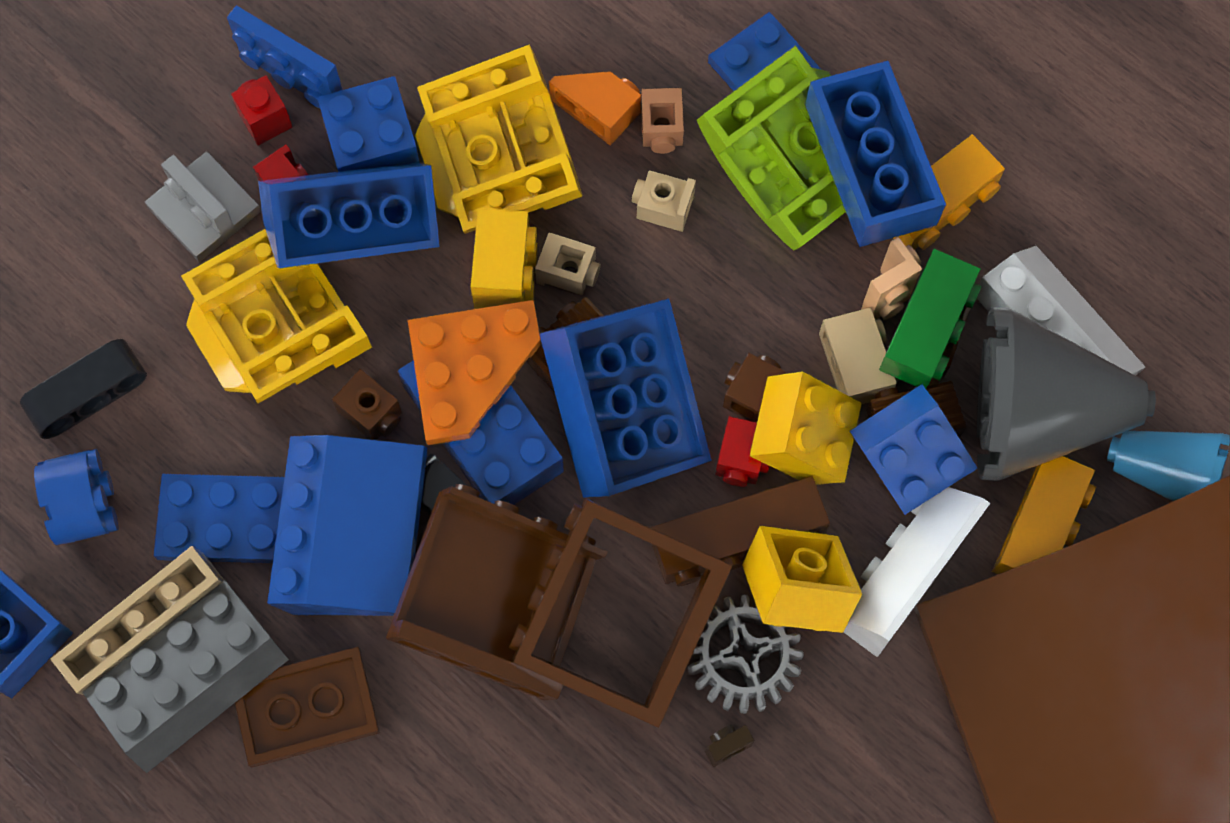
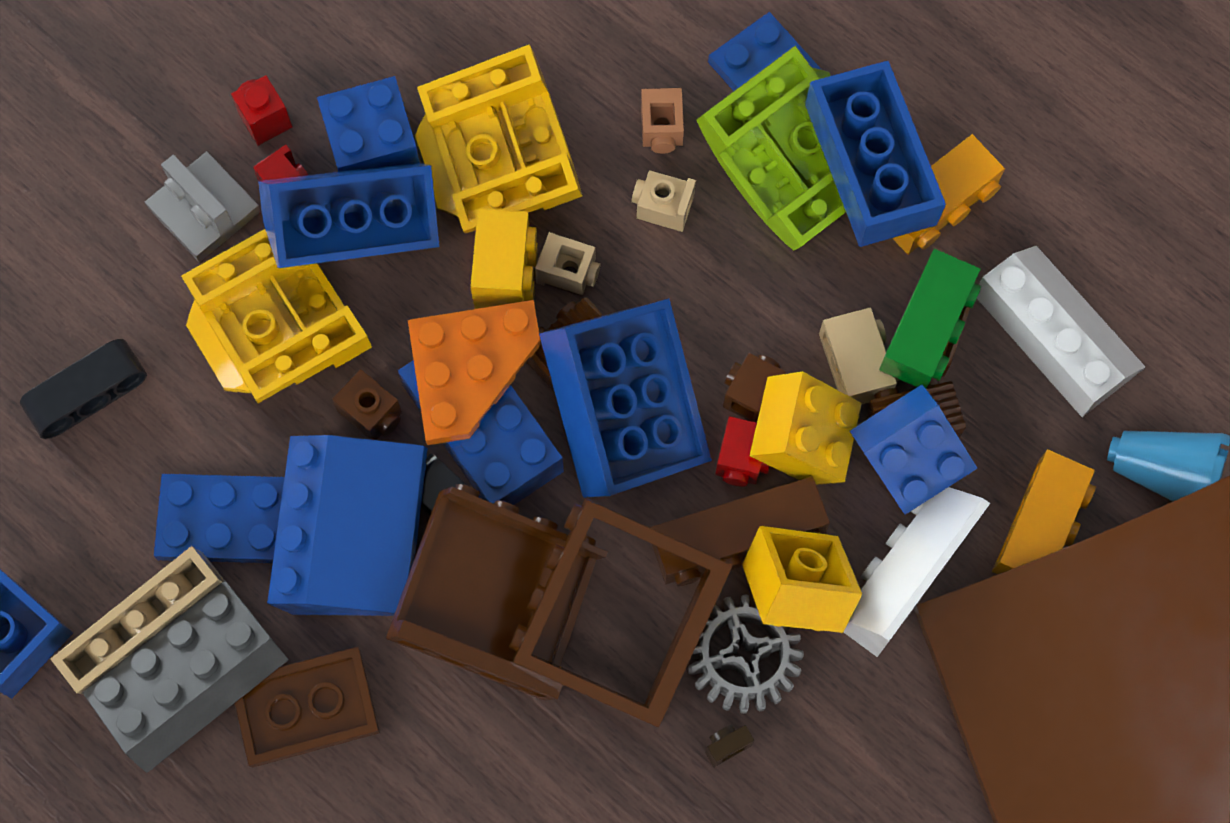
blue brick [34,449,119,545] -> none
blue plate [227,5,343,109] -> none
orange slope [549,71,641,146] -> none
light nougat bracket [861,237,922,320] -> none
dark grey cone [976,307,1156,481] -> none

